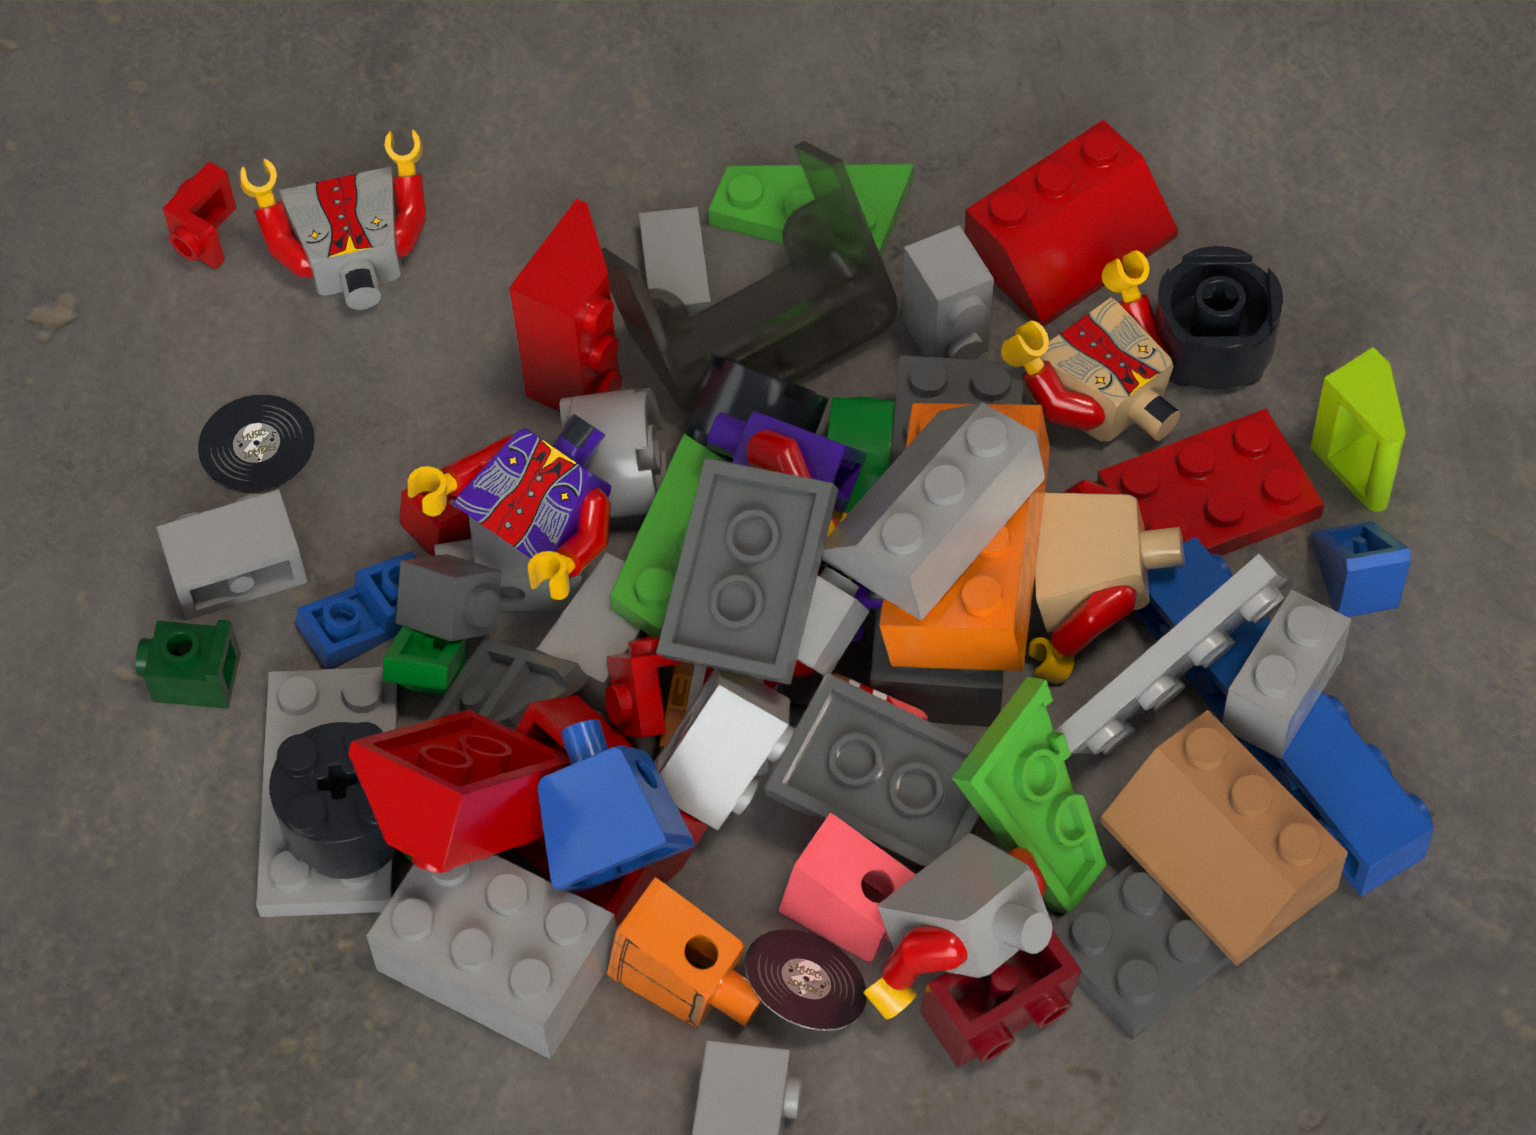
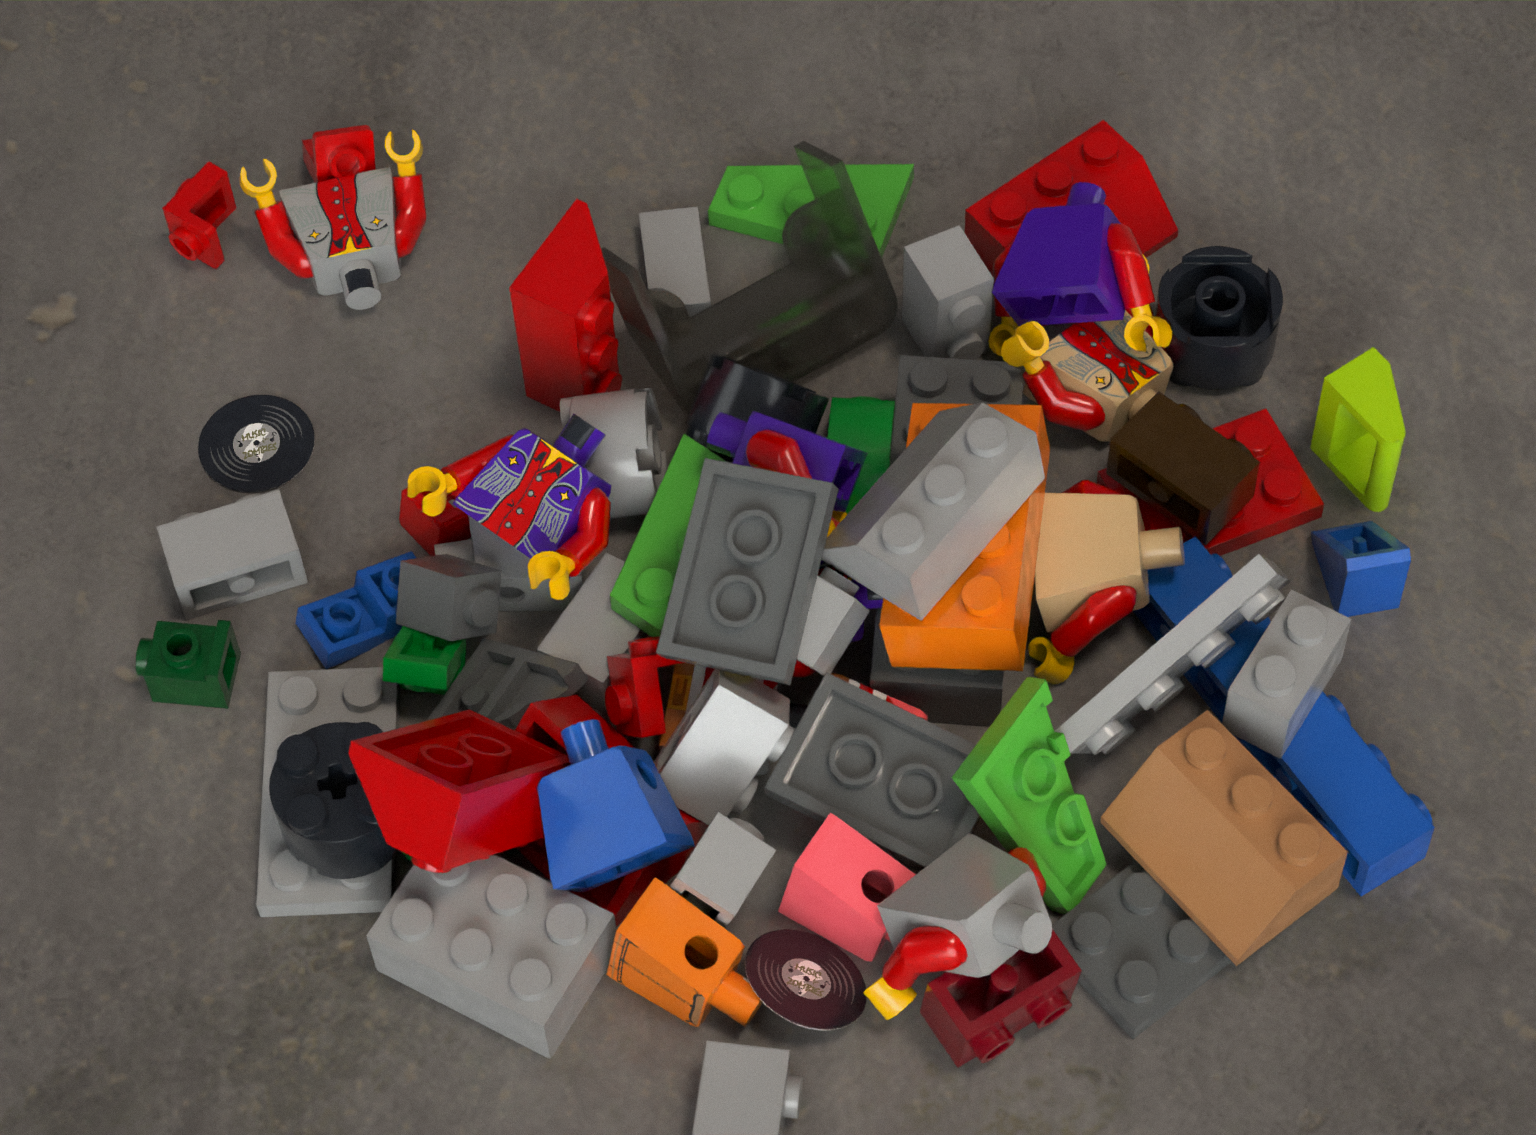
none -> red bracket [302,125,376,183]
none -> light grey brick [669,812,776,928]
none -> dark purple torso [988,182,1172,356]
none -> dark brown brick [1106,391,1260,545]

